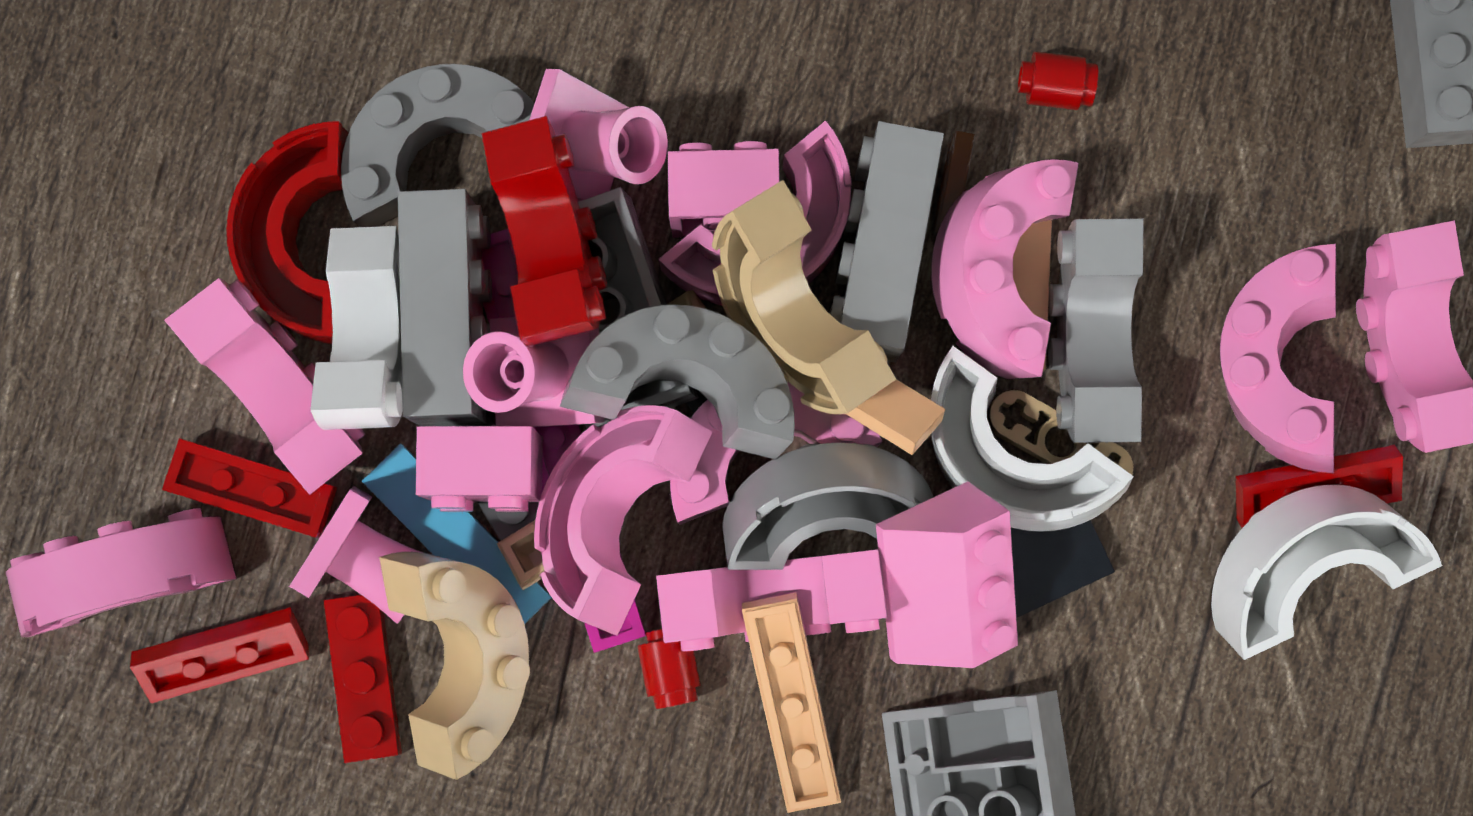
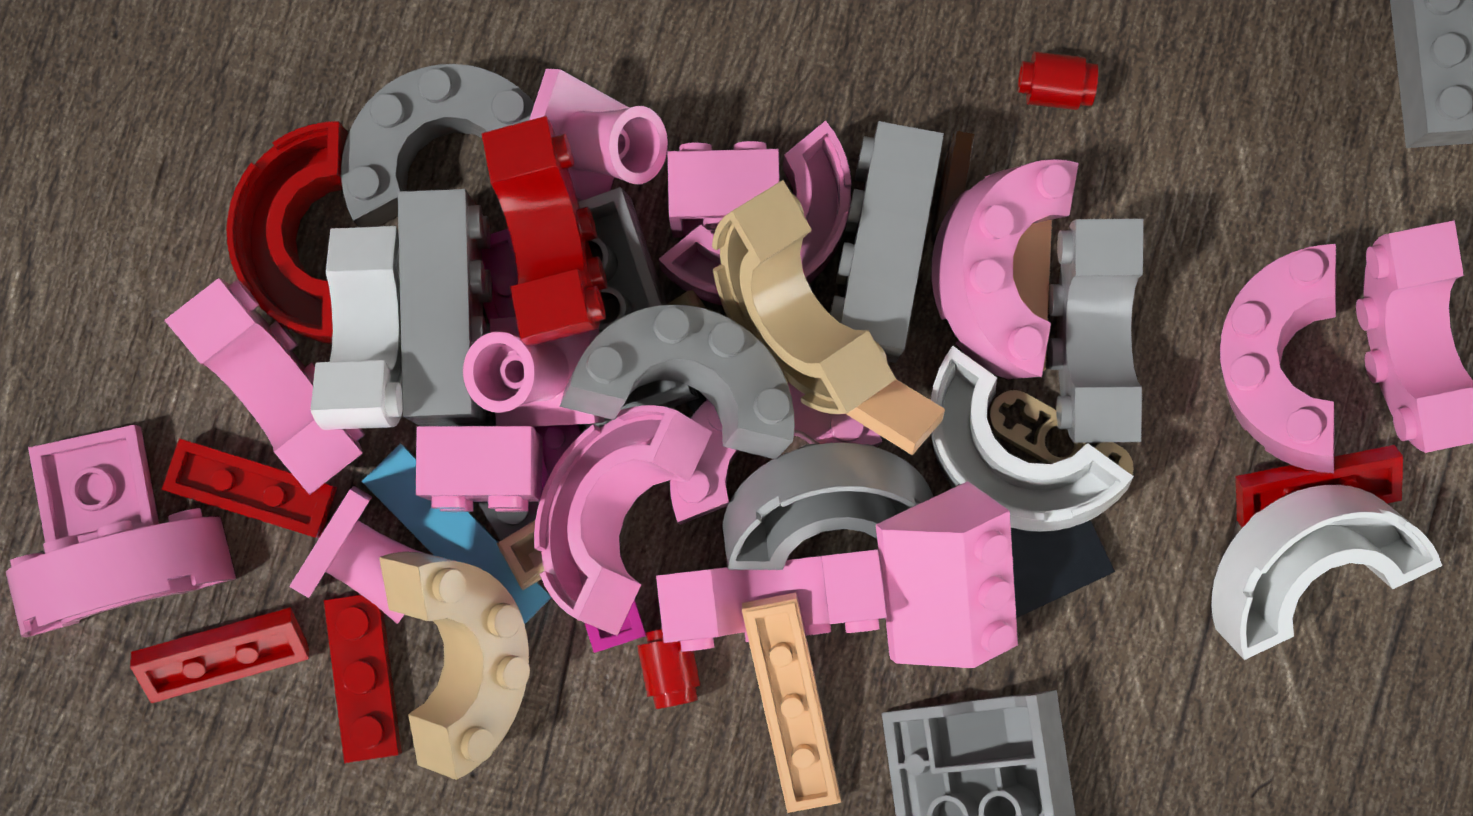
none -> bright pink plate [28,425,159,543]

